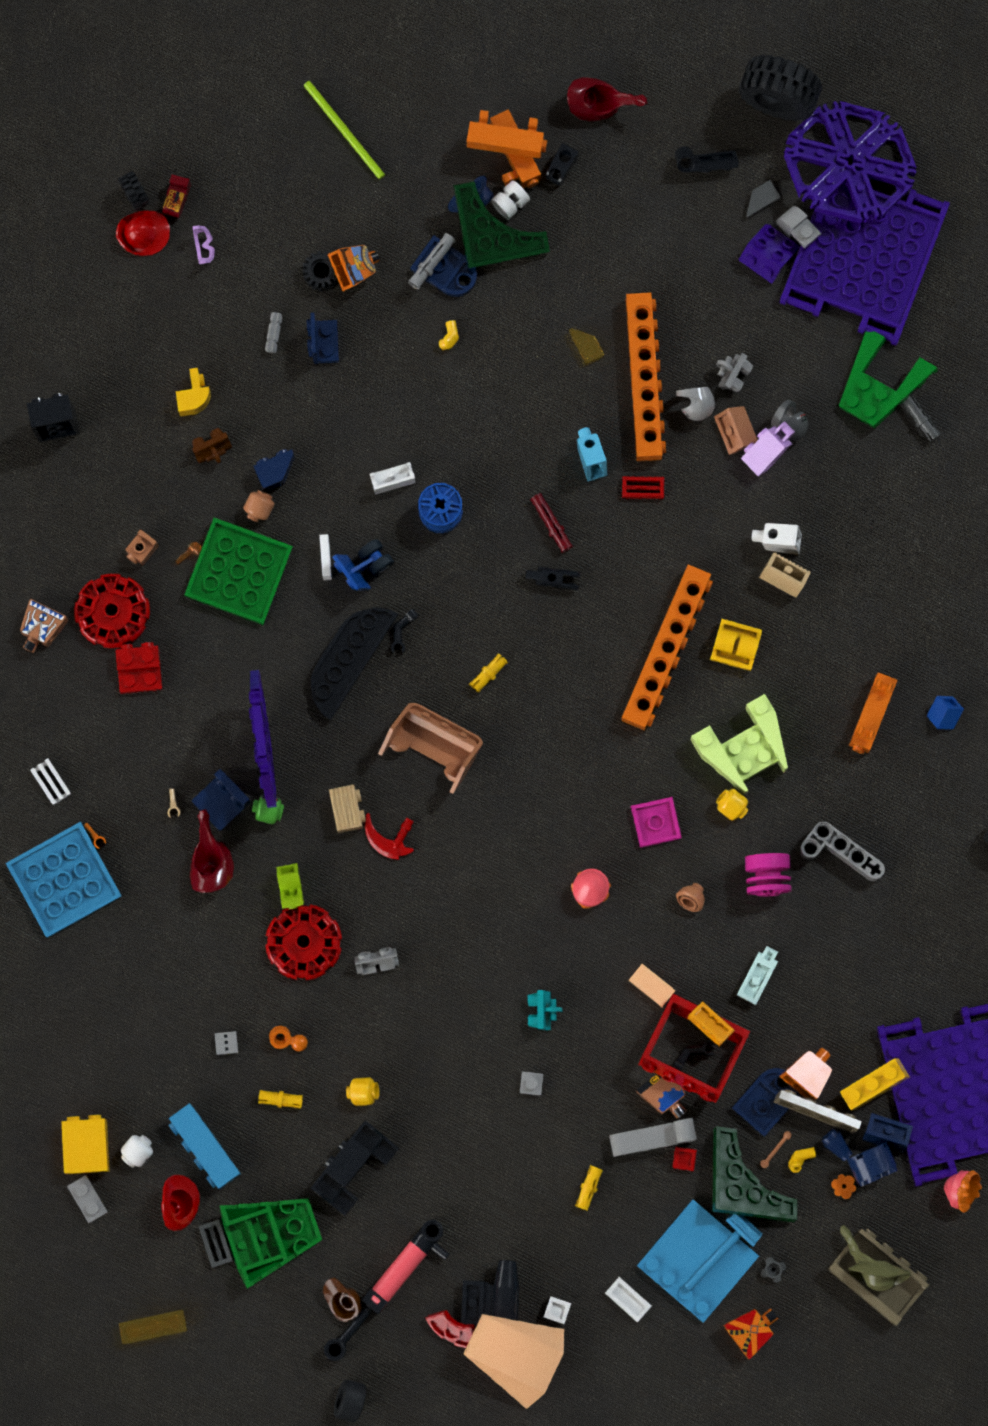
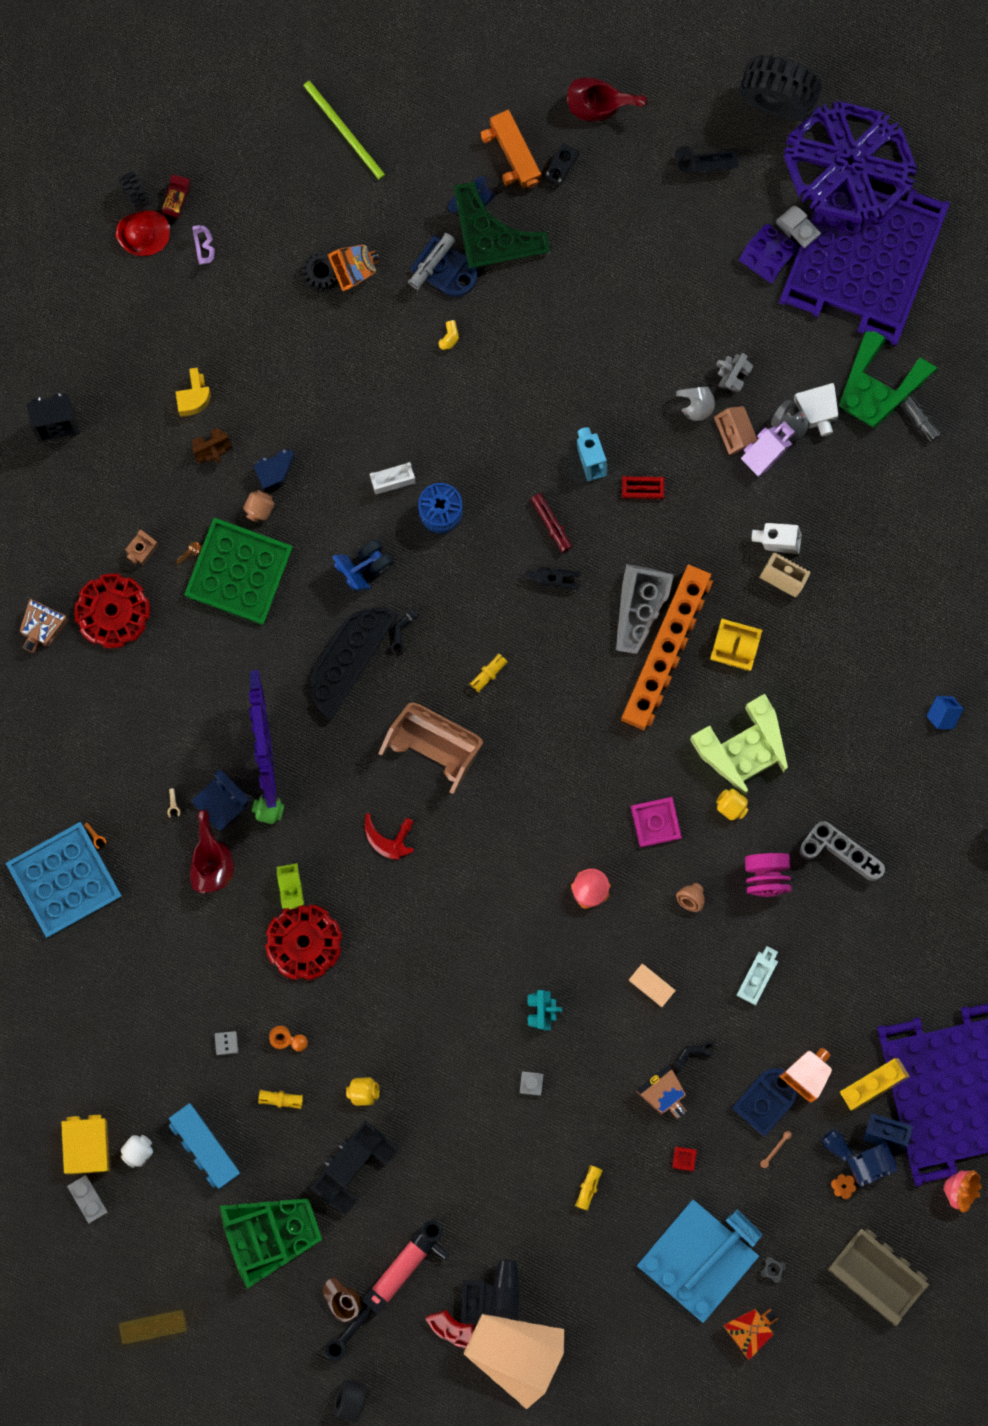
white tile [30,759,71,806] -> none
red plate [116,642,163,694] -> none
red hat [161,1175,200,1231] -> none
dark grey tile [199,1220,233,1268] -> none
light grey axle [265,312,282,353] -> none
dark blue bracket [307,312,339,364] -> none
white tile [320,534,332,580] -> none
tan brick [329,785,366,833] -> none
light grey hinge [354,947,399,975] -> none
orange brick [467,110,547,159] -> none
white wheel [491,180,530,220] -> none
white plate [544,1296,571,1324] -> none
clear yellow tile [569,328,604,365] -> none
white tile [605,1277,651,1322] -> none
light grey beam [609,1118,697,1157] -> none
orange brick [626,293,666,461] -> none
red window [638,994,750,1103] -> none
light orange plate [687,1001,734,1047] -> none
dark green plate [713,1126,797,1222] -> none
dark grey tile [746,180,781,218] -> none
dark tan plate [774,1090,862,1134] -> none
yellow arm [788,1147,816,1173] -> none
olive hat [840,1225,911,1291] -> none
orange brick [849,672,897,754] -> none
none -> light grey wedge [616,564,673,654]
none -> white torso [794,383,838,436]

